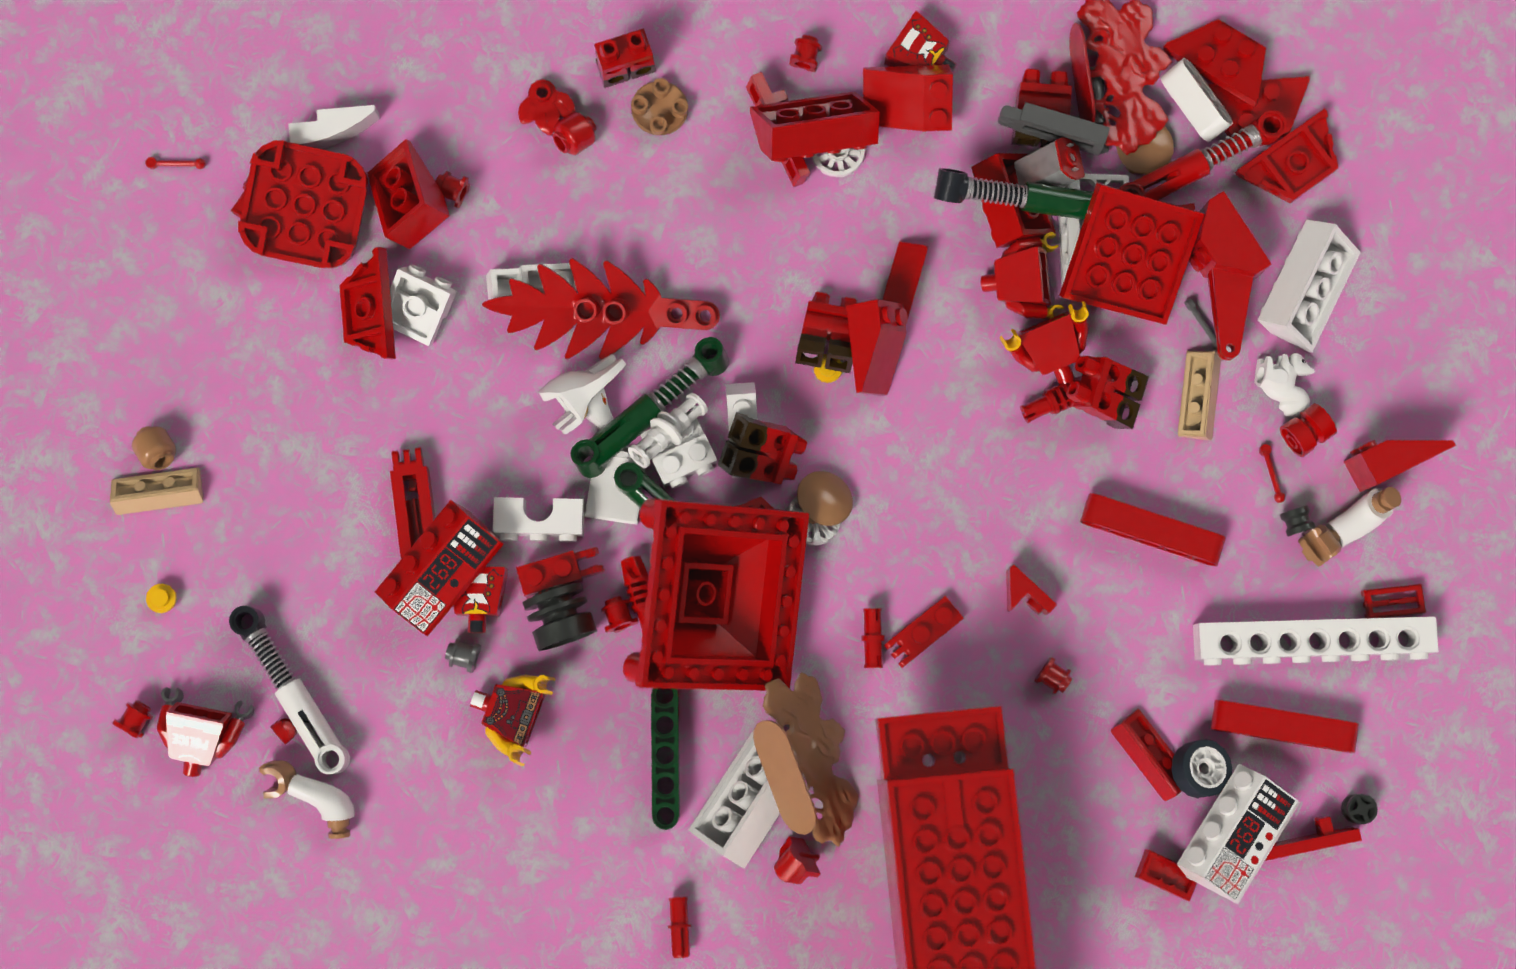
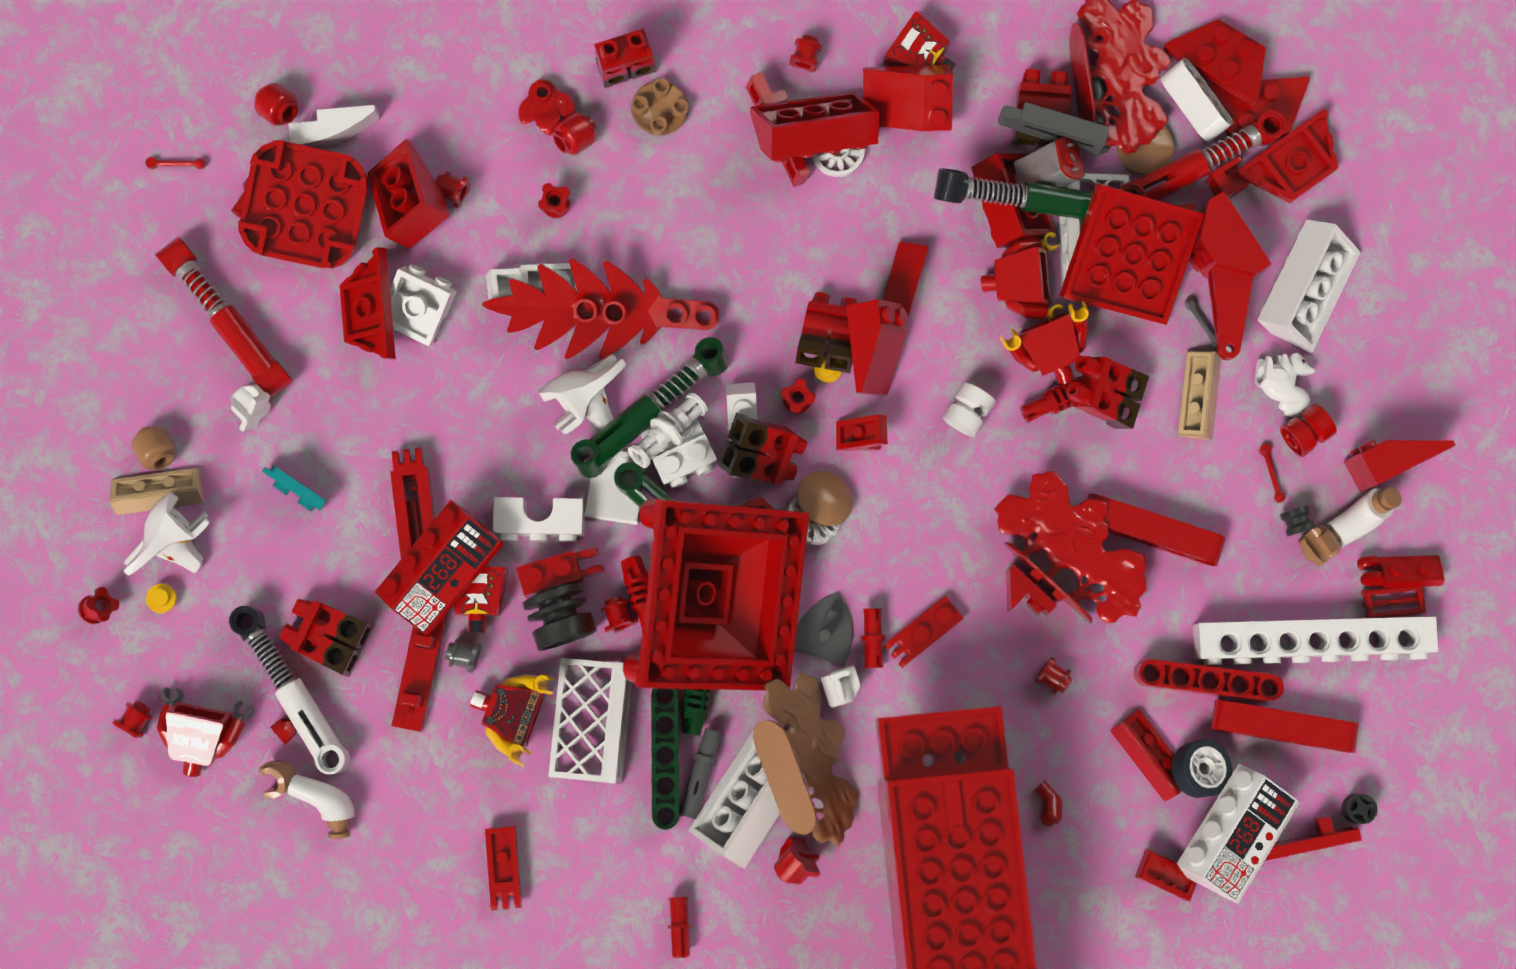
none -> red brick [78,587,120,624]
none -> white piece [123,492,210,576]
none -> red piece [155,236,293,399]
none -> white piece [231,385,271,432]
none -> red head [254,83,298,126]
none -> teal hinge [262,465,327,512]
none -> hips [279,599,374,677]
none -> red hinge [391,615,447,732]
none -> red hinge [485,826,522,911]
none -> red brick [538,183,570,218]
none -> white fence [548,658,632,784]
none -> dark grey pin [680,728,722,819]
none -> dark green hinge [681,689,711,736]
none -> red brick [781,379,815,414]
none -> dark grey shield [795,592,852,666]
none -> white piece [821,665,860,707]
none -> red slope [836,414,888,451]
none -> white wheel [942,382,996,437]
none -> red plant [994,471,1147,624]
none -> red arm [1034,780,1062,827]
none -> red beam [1133,659,1284,702]
none -> red panel [1205,156,1249,199]
none -> red hinge [1357,555,1445,588]

